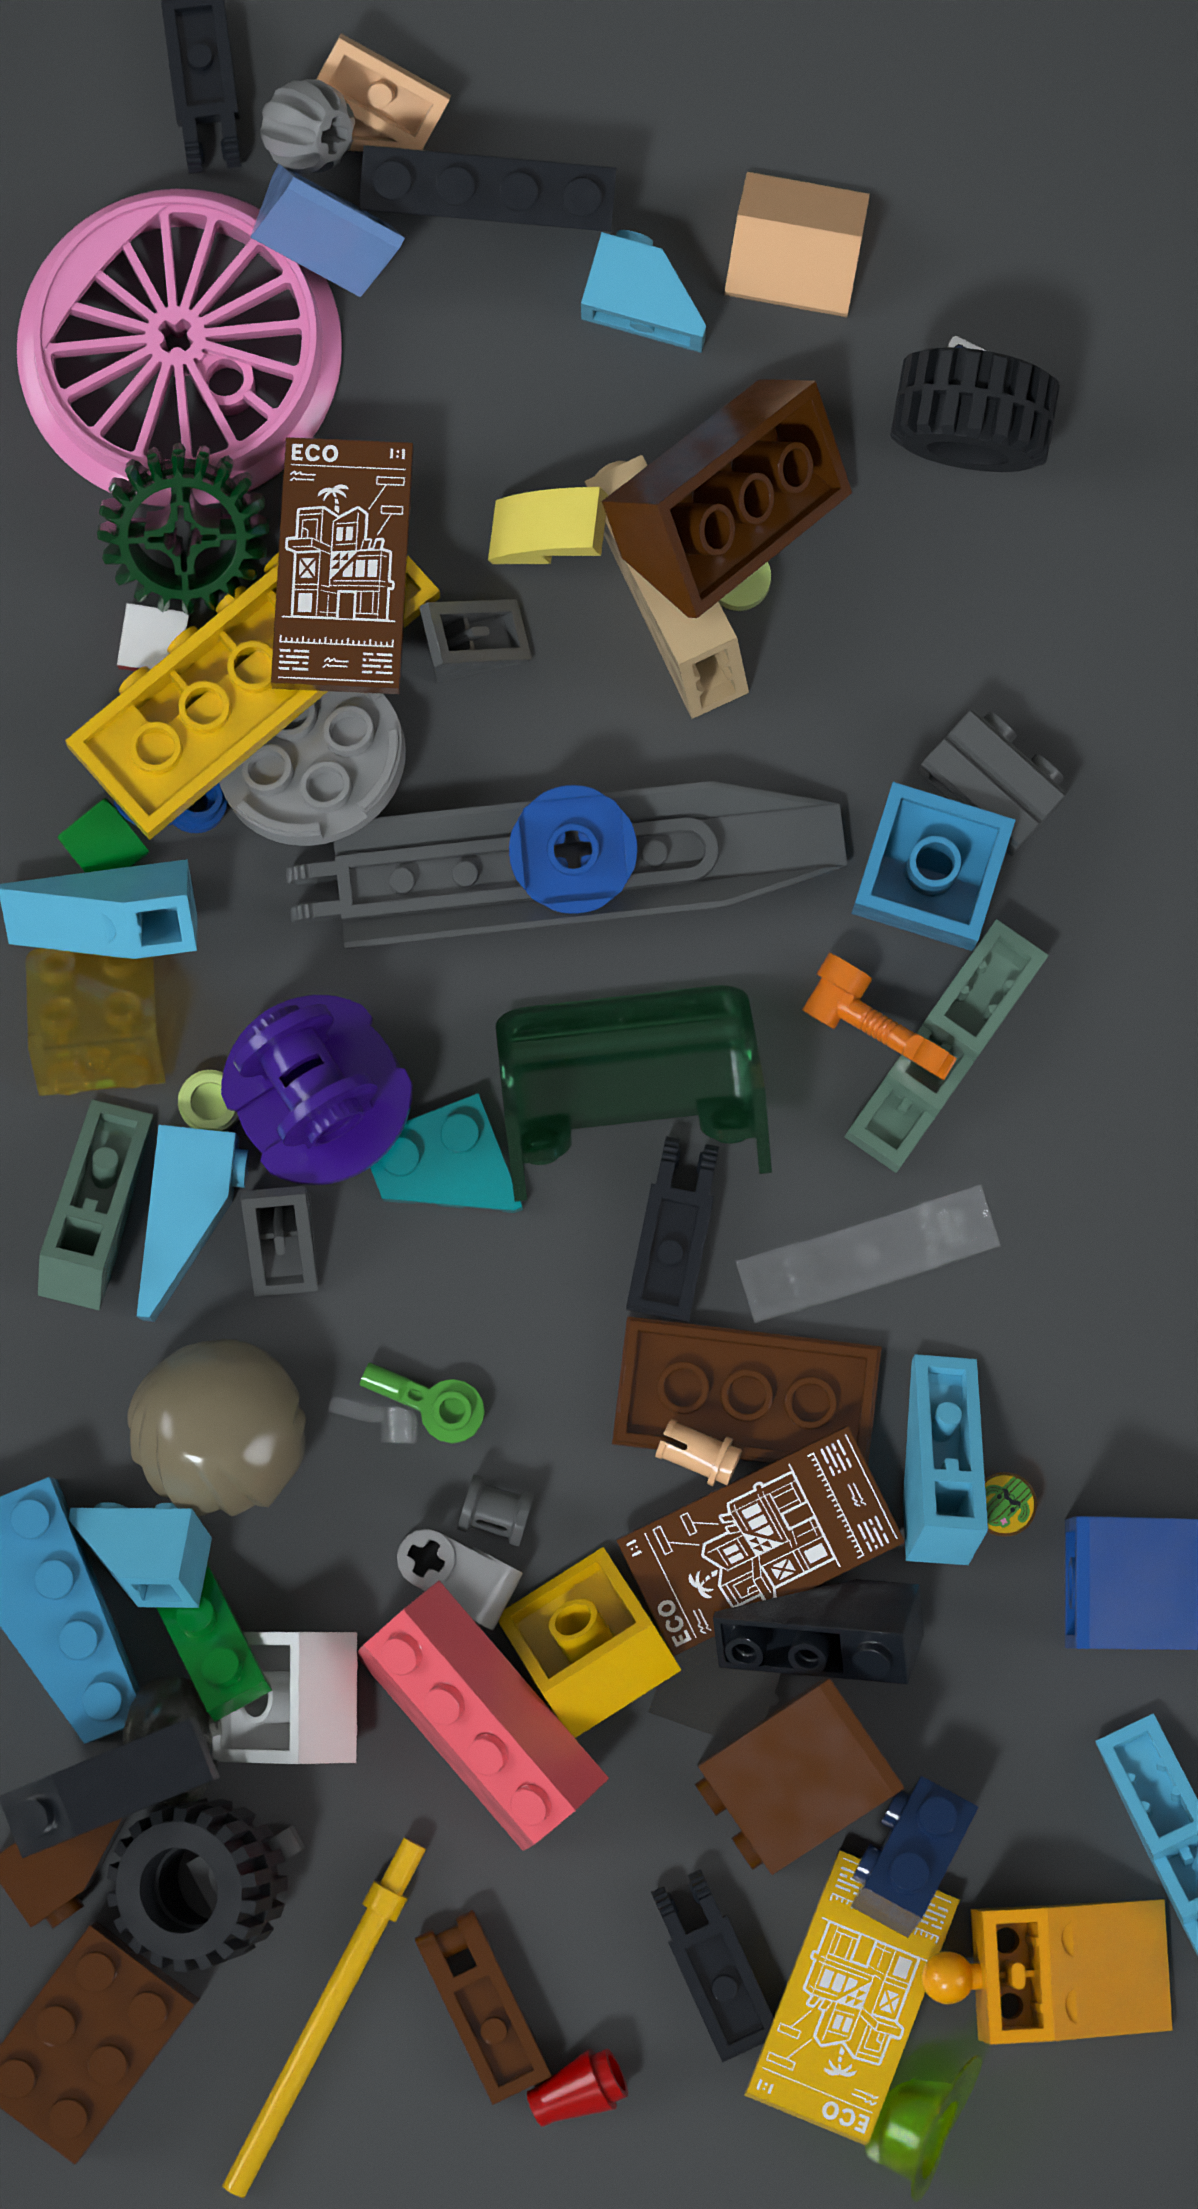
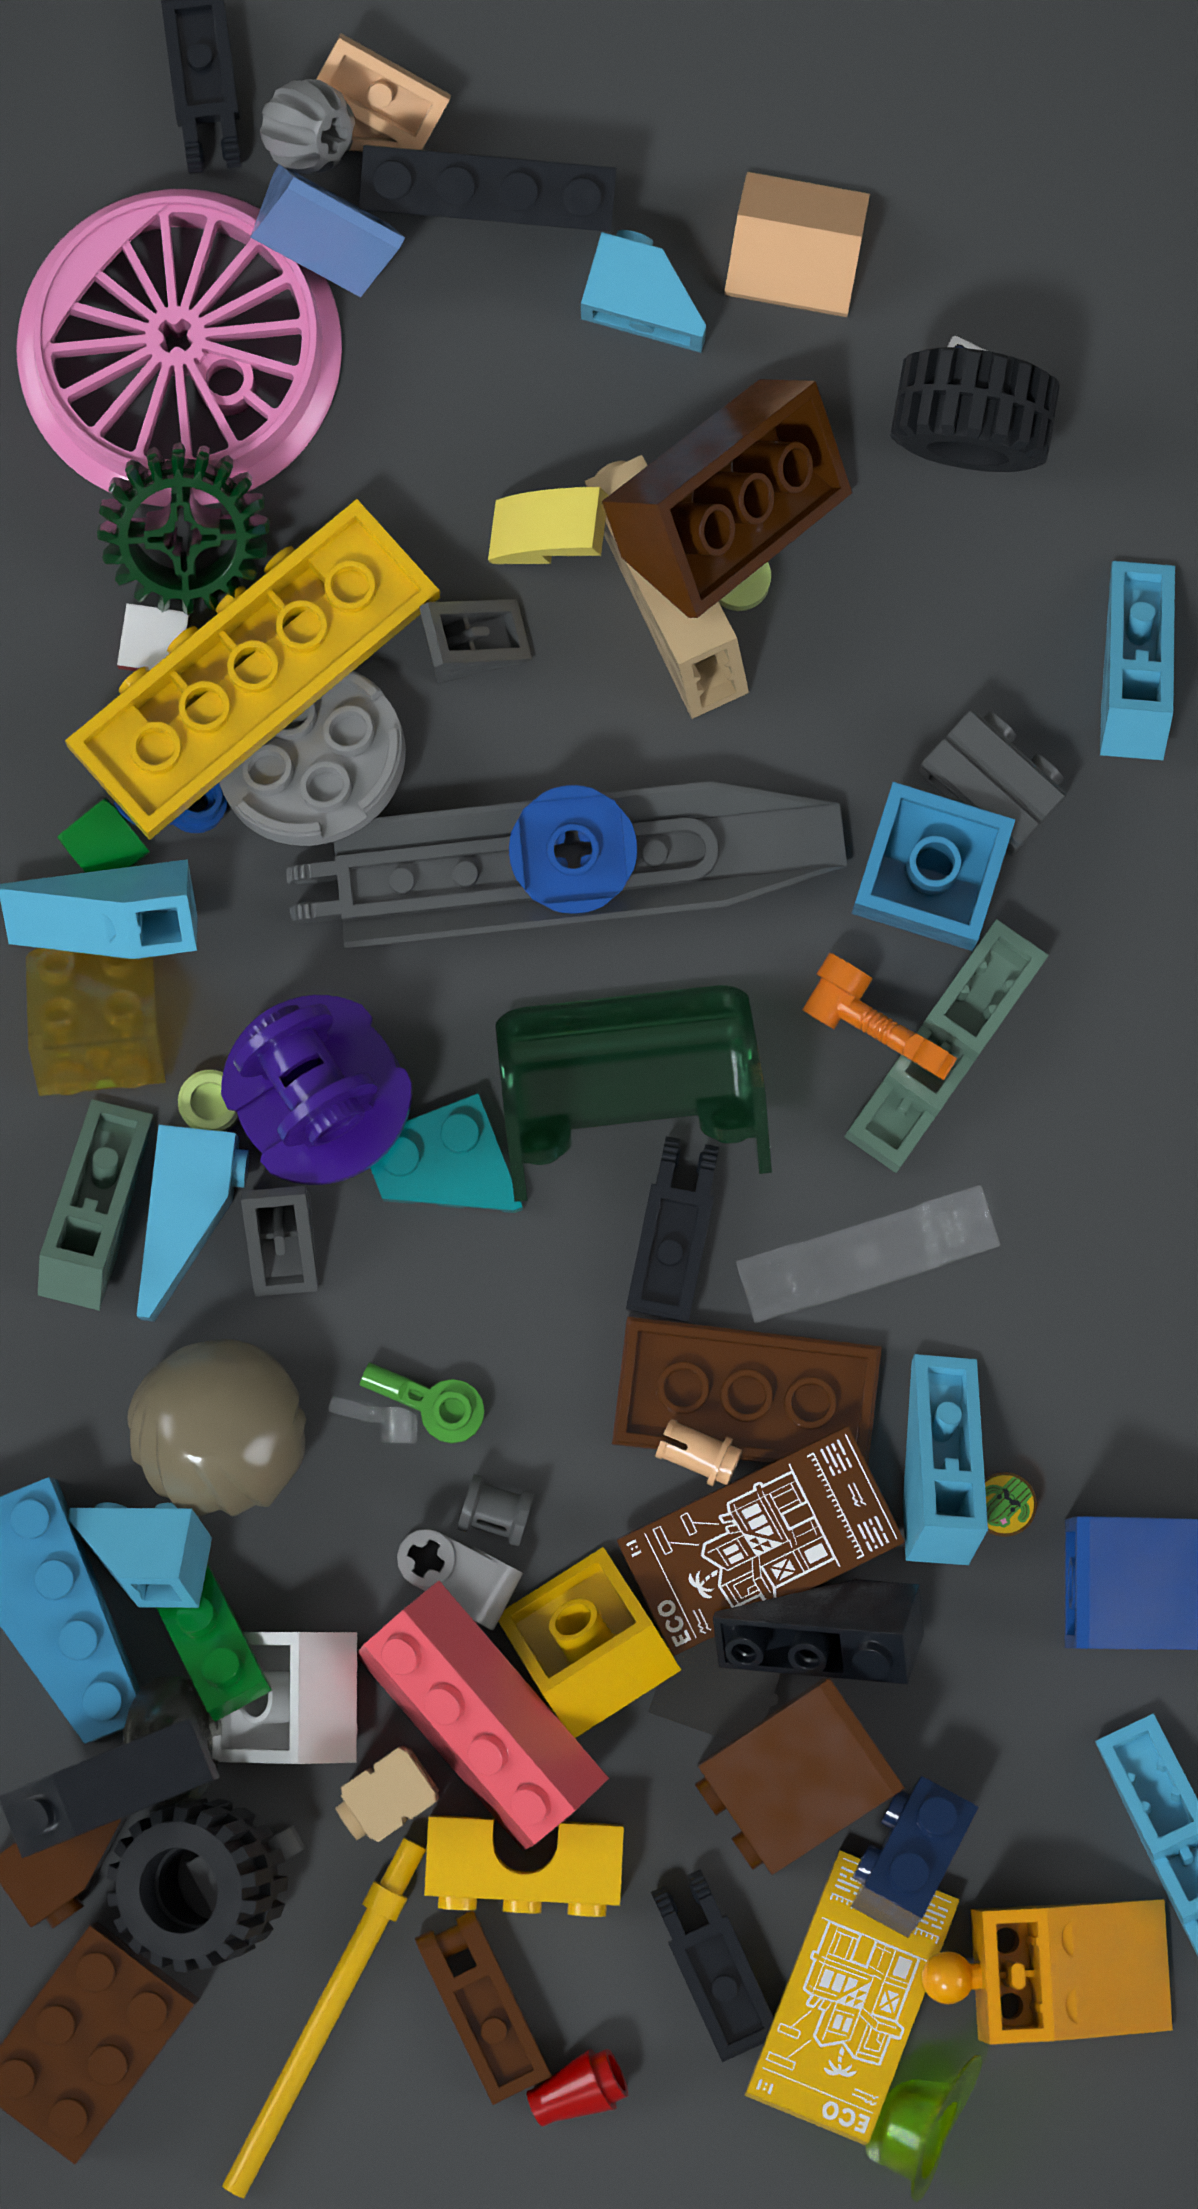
reddish brown tile [271,437,414,694] -> none
none -> tan brick [335,1745,440,1842]
none -> yellow arch [424,1815,624,1917]
none -> medium azure slope [1100,561,1175,760]

